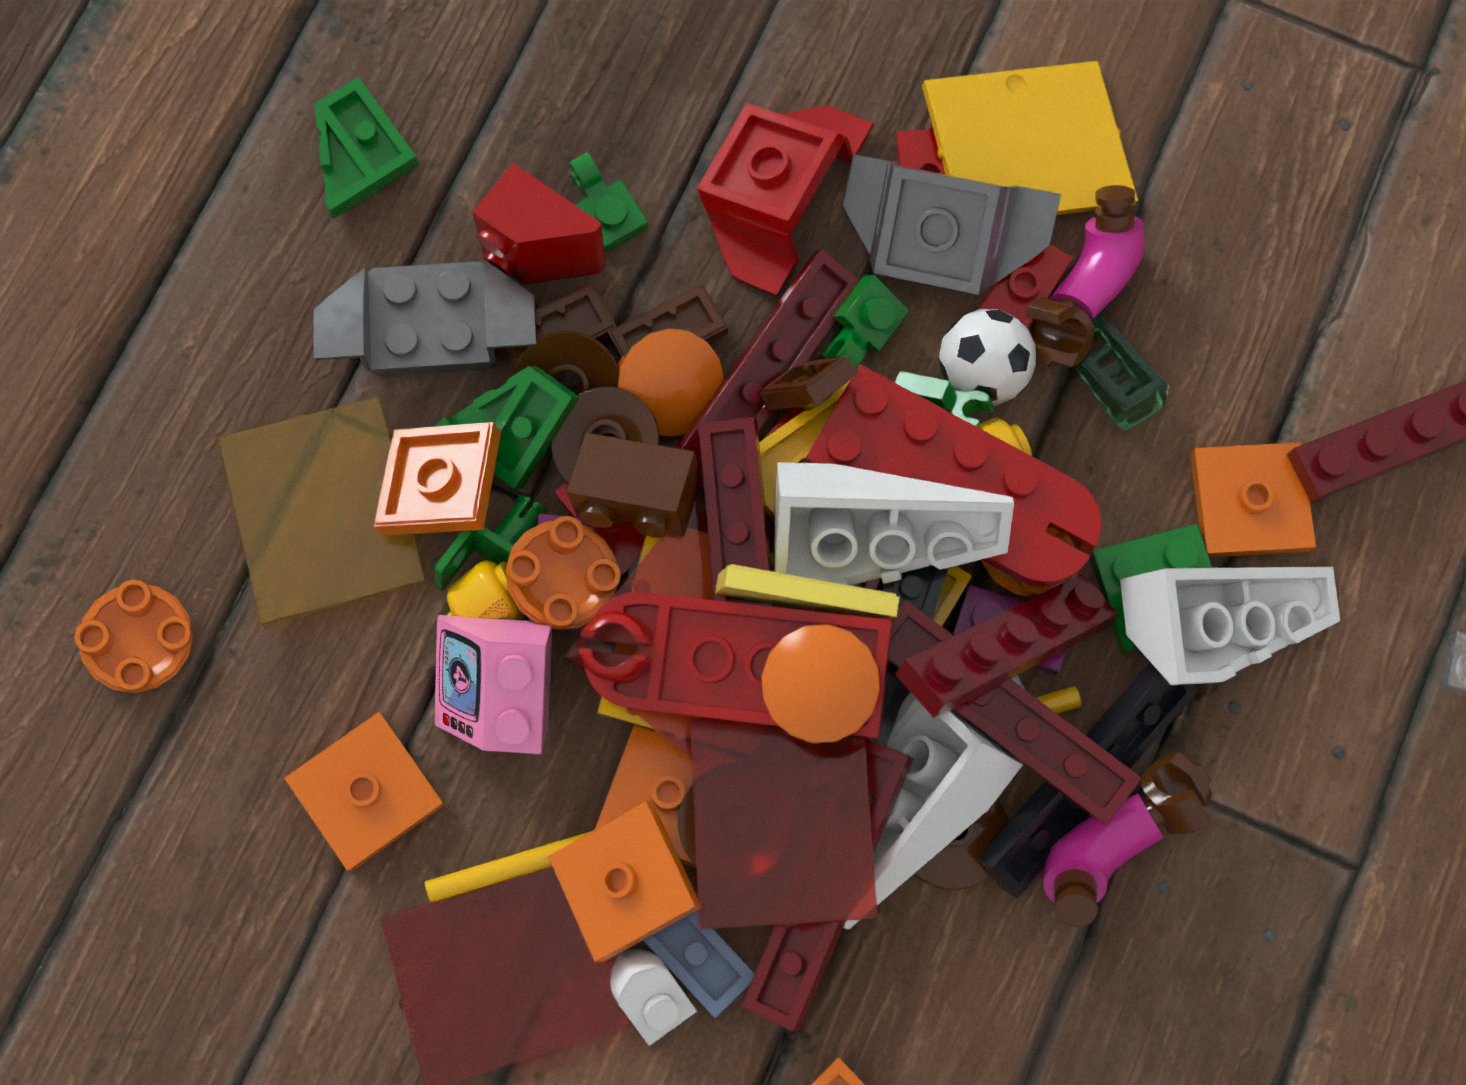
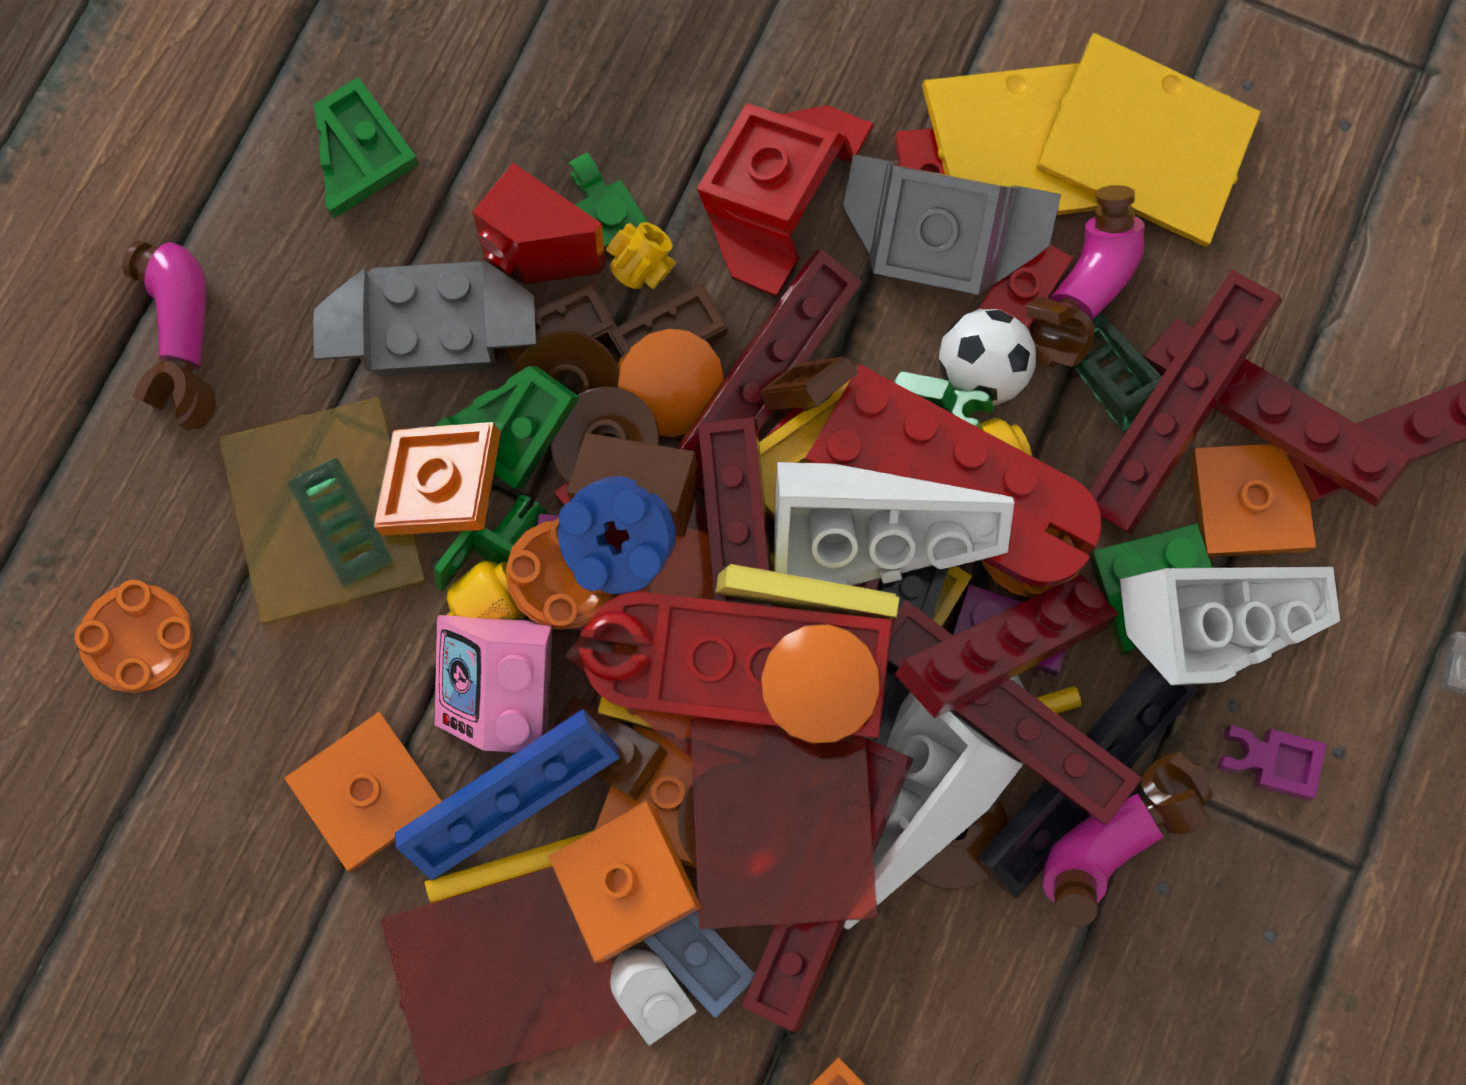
green plate [822,275,909,368] -> none
none -> piece [122,240,216,431]
none -> clear green slope [288,458,394,587]
none -> blue plate [395,709,620,880]
none -> reddish brown plate [551,696,668,801]
none -> blue plate [558,476,676,594]
none -> yellow gear [606,222,676,289]
none -> yellow piece [1036,33,1261,247]
none -> dark red plate [1089,269,1282,535]
none -> dark red plate [1144,318,1411,507]
none -> magenta plate [1217,725,1326,801]

